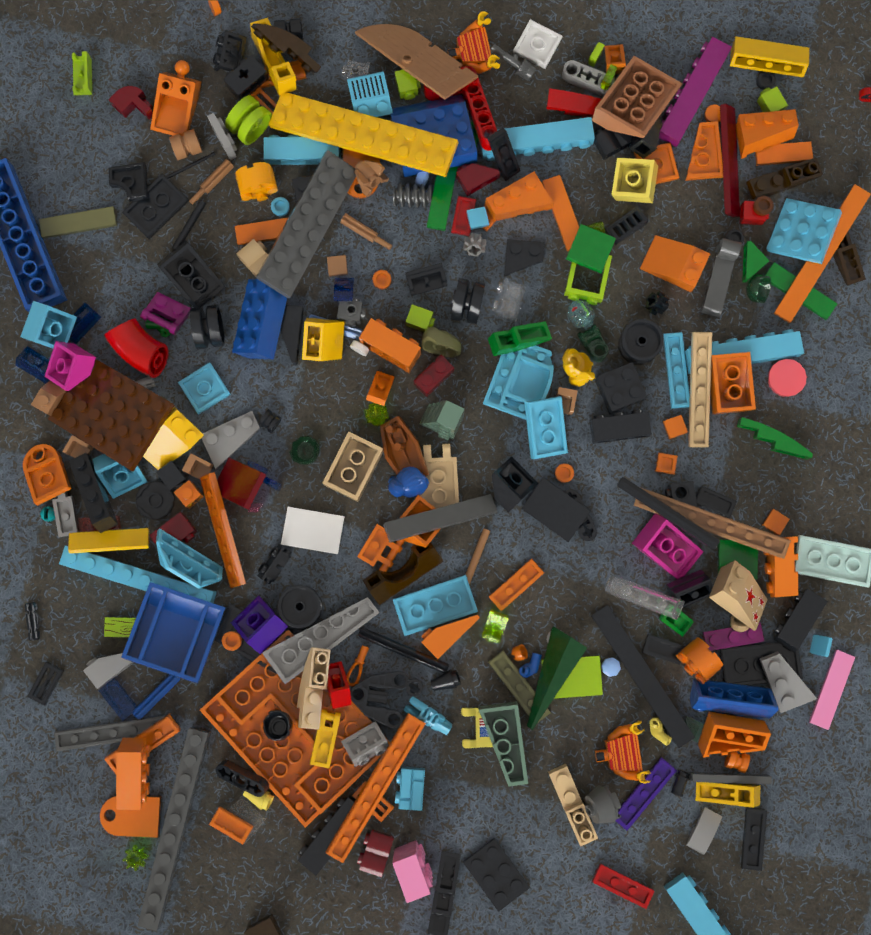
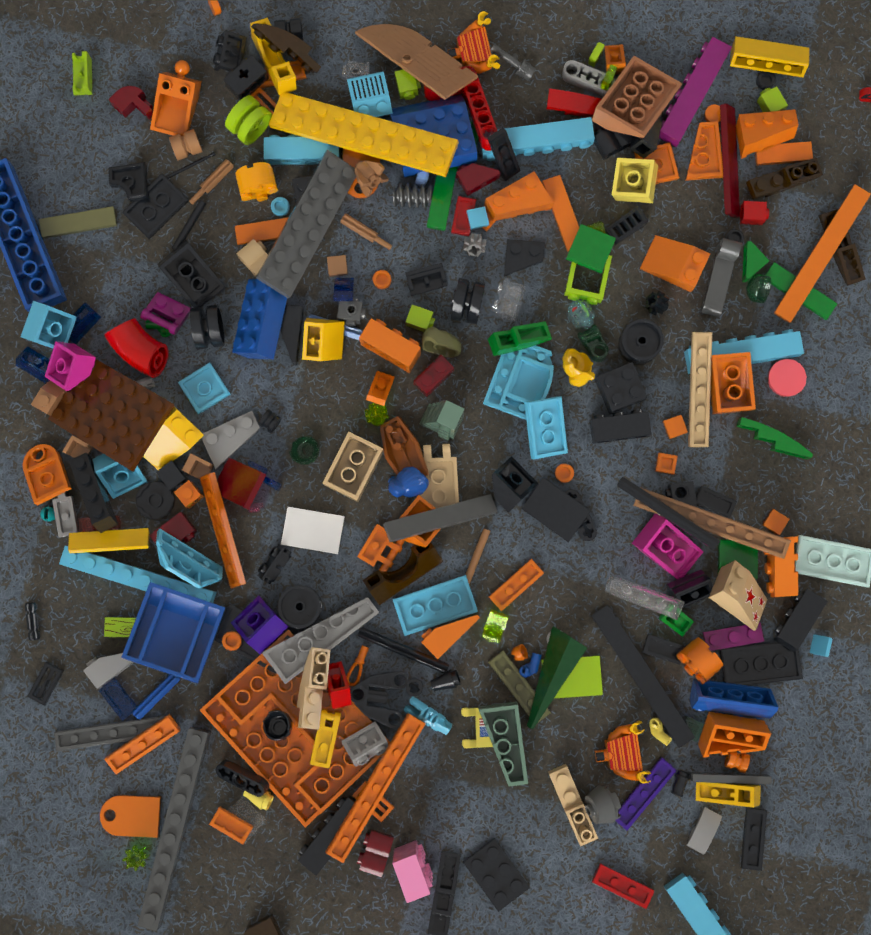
orange brick [116,738,150,810] -> none
light grey plate [207,113,237,161] -> none
white tile [350,340,369,356] -> none
medium azure brick [395,767,425,811] -> none
white tile [513,19,563,69] -> none
medium nougat panel [556,387,578,415] -> none
light blue tile [601,657,621,677] -> none
medium azure tile [663,332,690,409] -> none
tan tile [730,615,749,632] -> none
reddish brown tile [753,196,773,216] -> none
light grey wing [760,652,817,713] -> none
medium azure plate [766,198,842,264] -> none
bright pink tile [809,650,855,730] -> none

